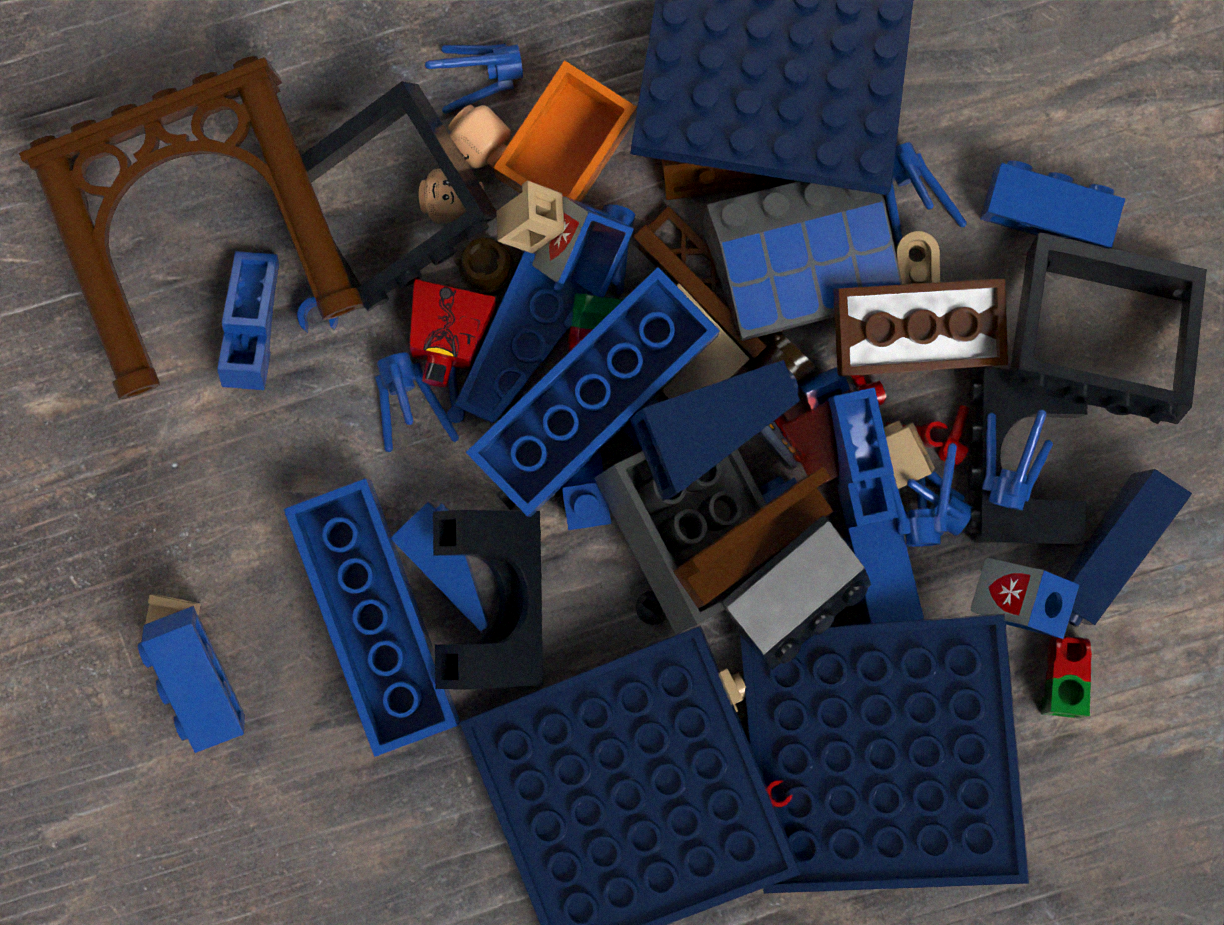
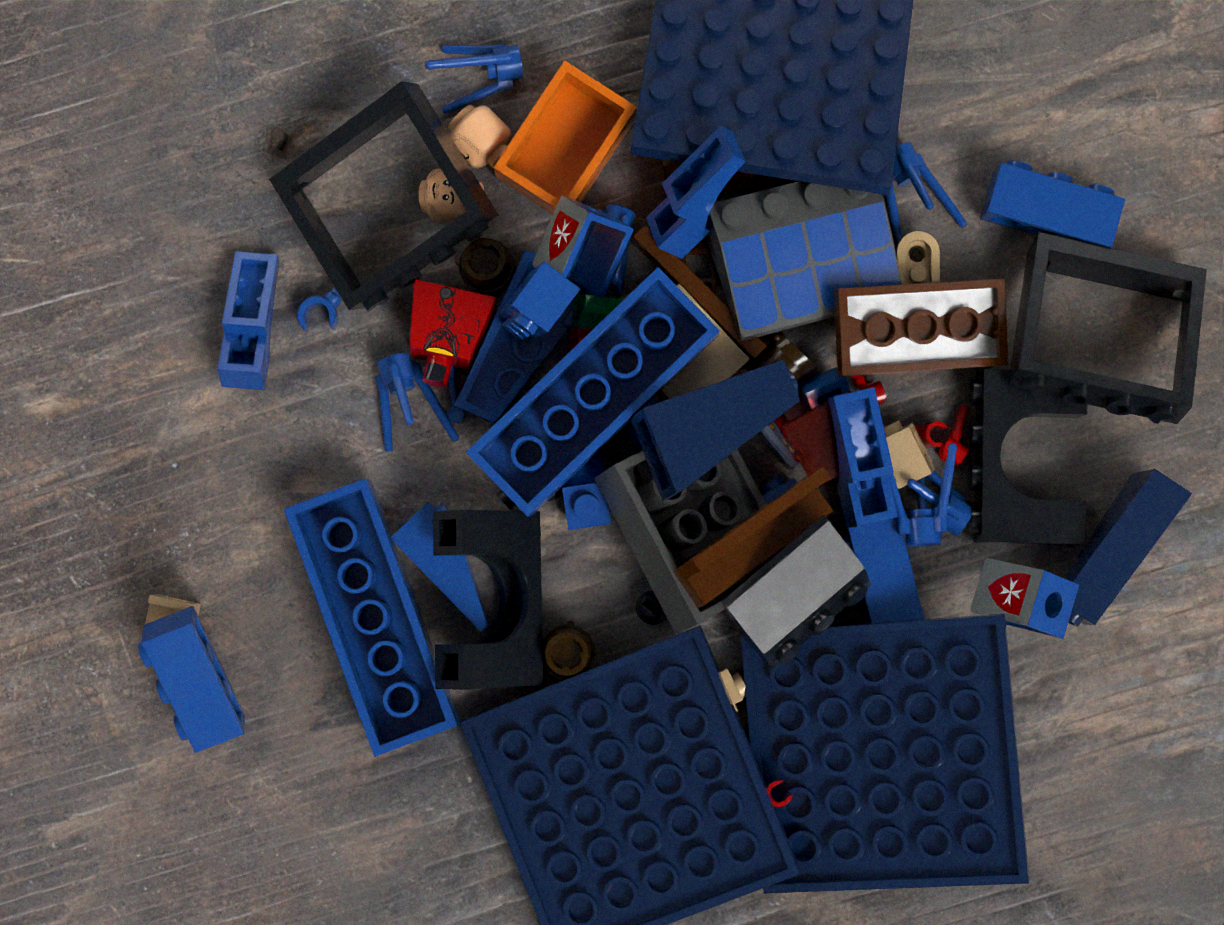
reddish brown arch [19,56,363,400] -> none
tan brick [497,180,564,254] -> none
blue plant [982,410,1053,511] -> none
leg [1041,636,1092,719] -> none
none -> blue brick [498,262,580,341]
none -> dark brown piece [543,621,595,681]
none -> blue slope [646,125,746,259]

